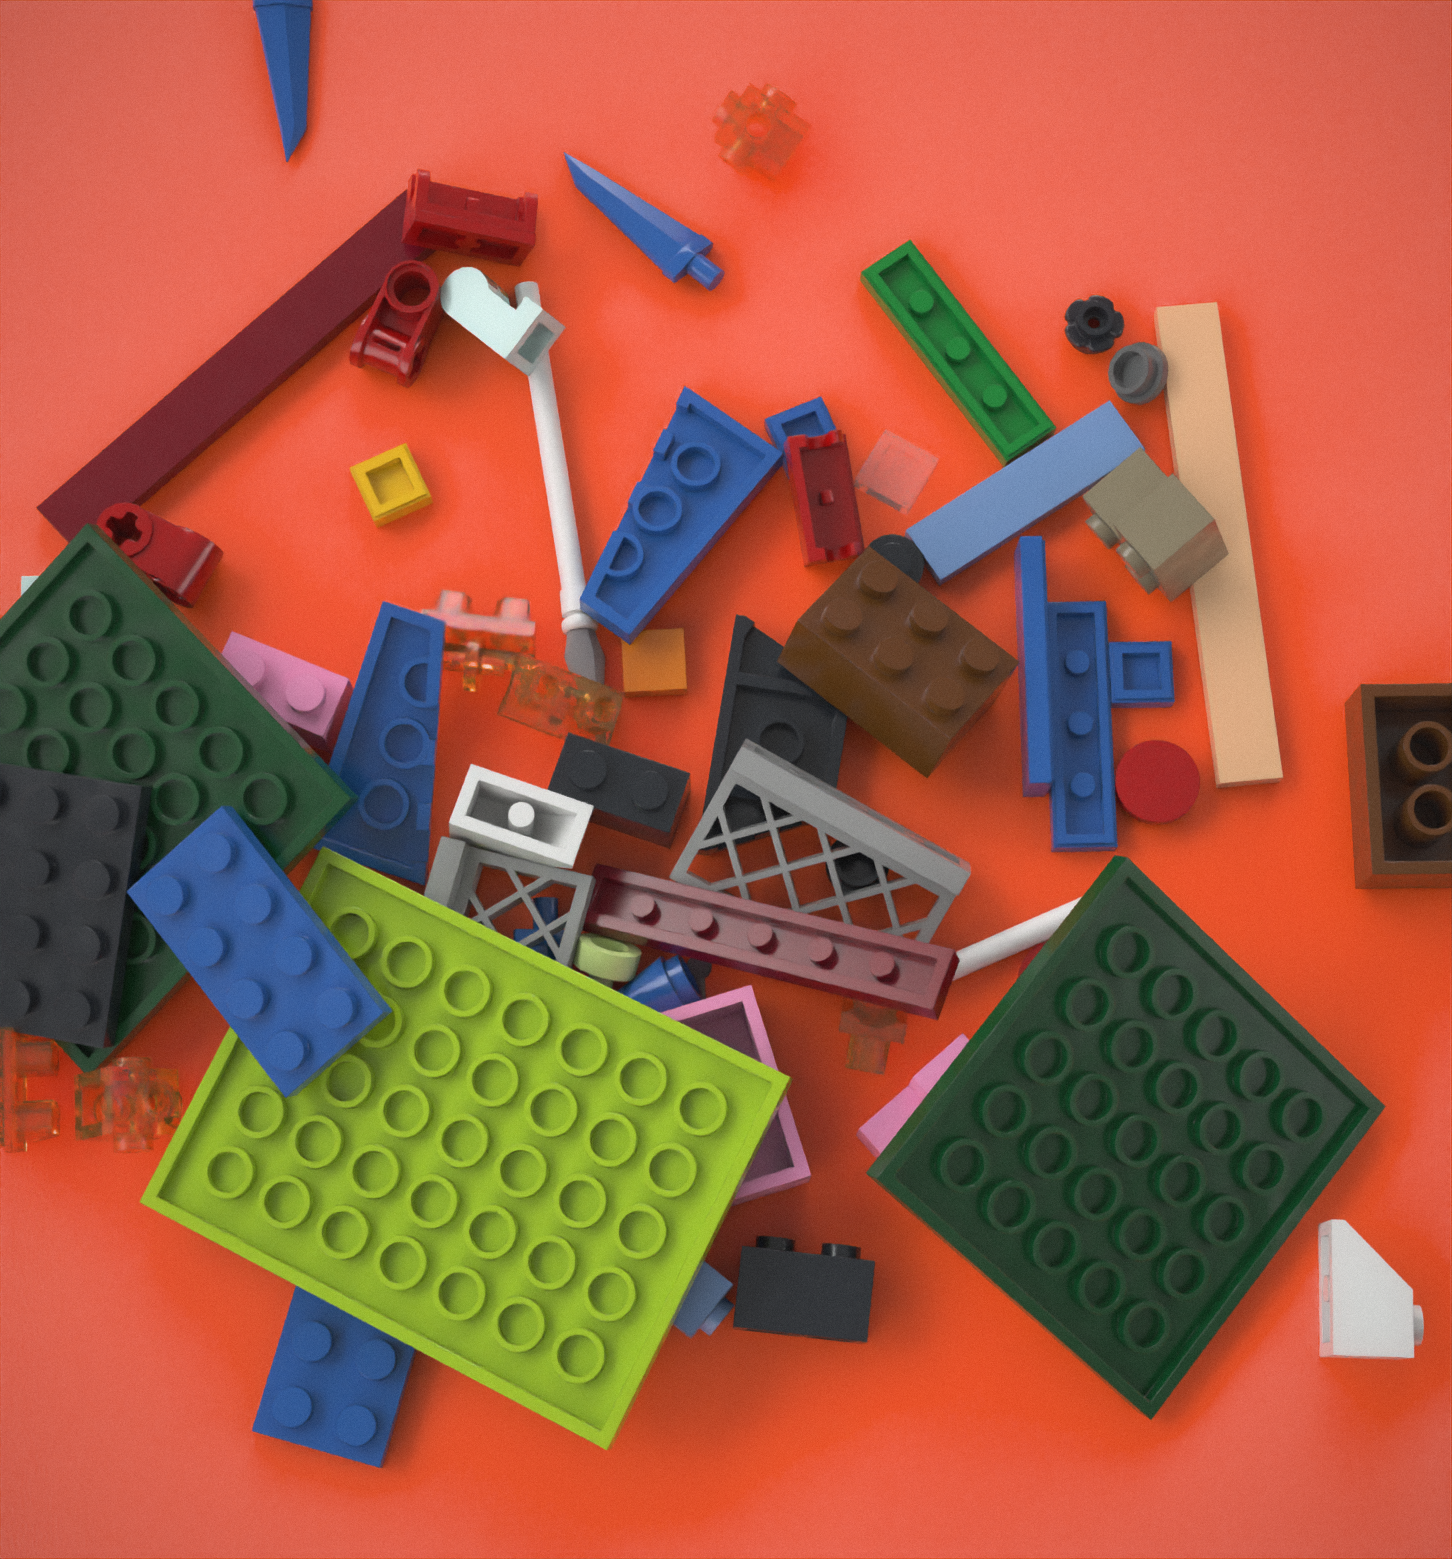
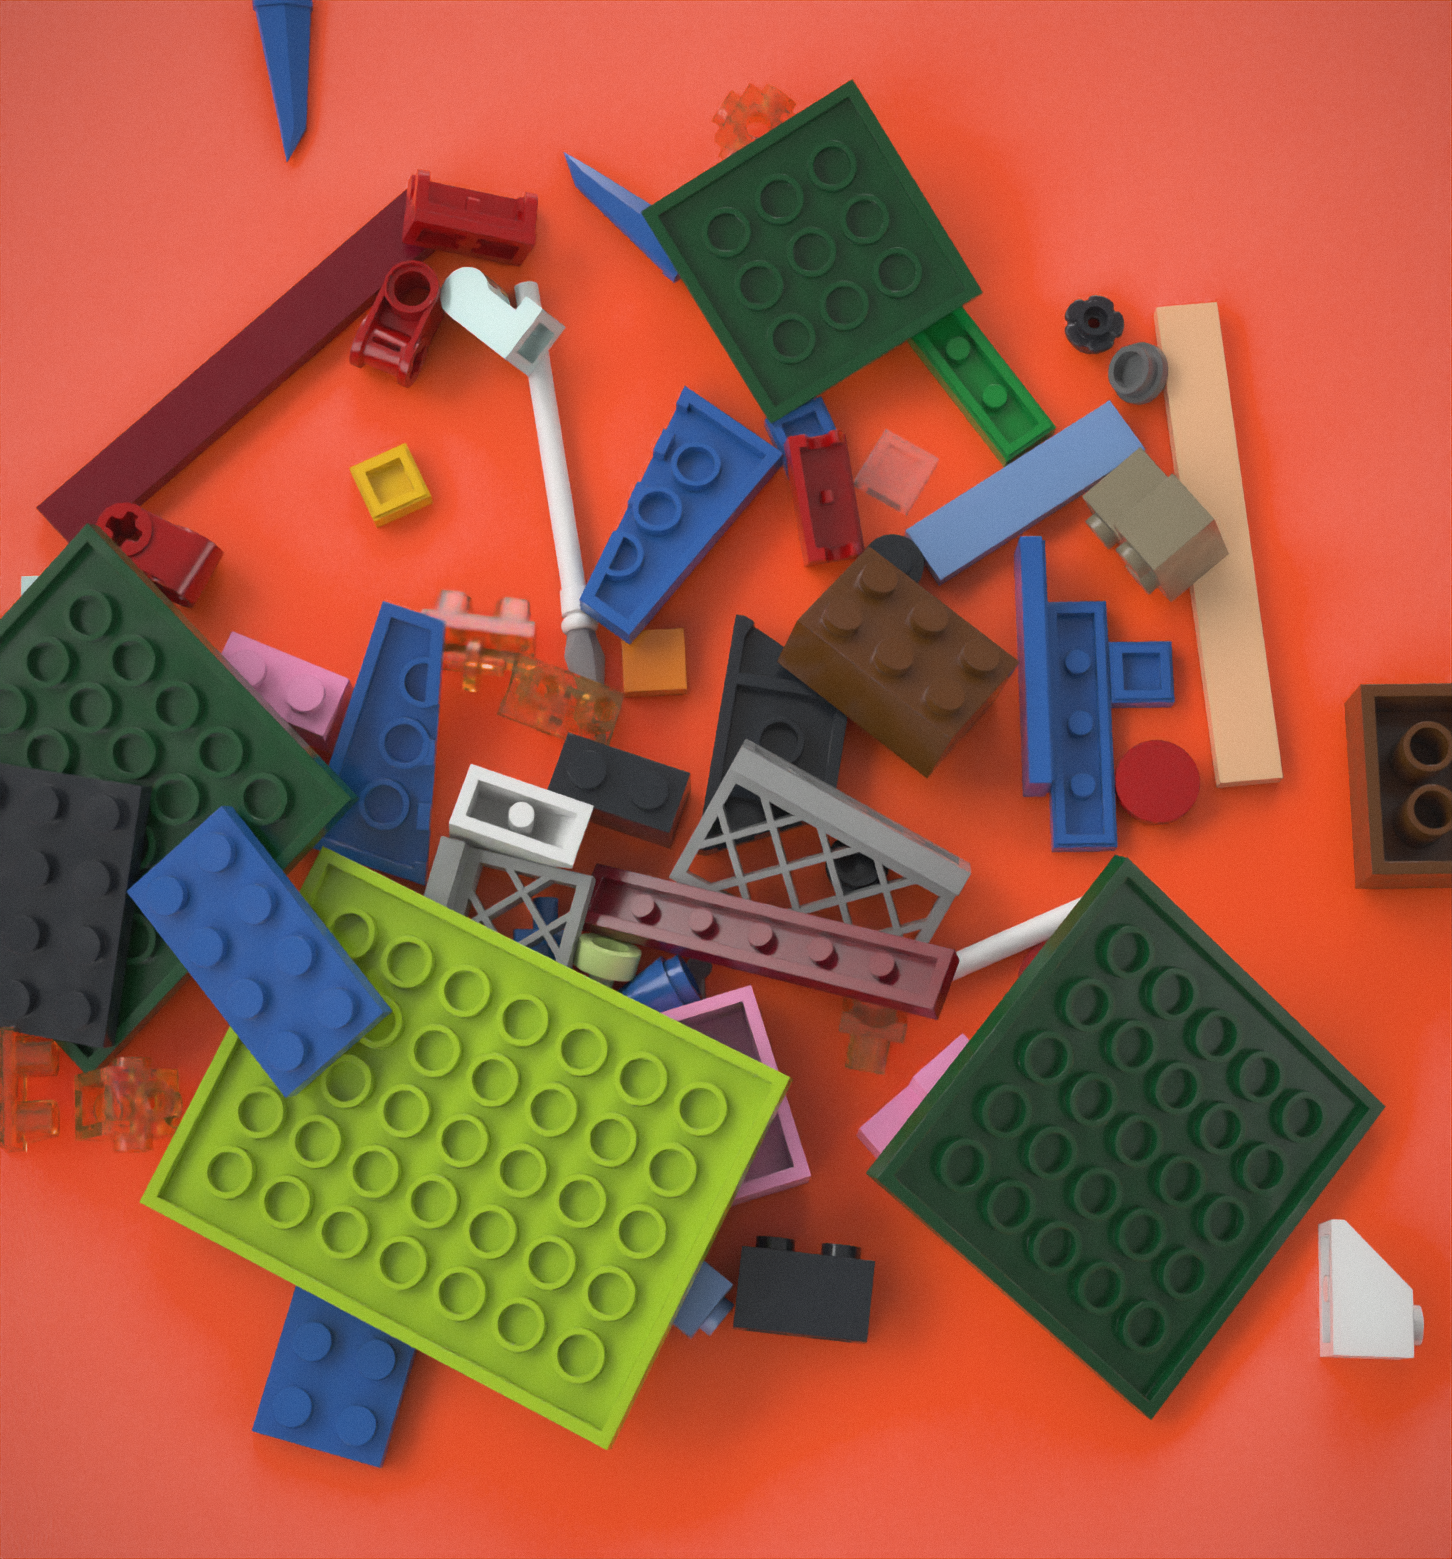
none -> dark green plate [641,79,983,424]

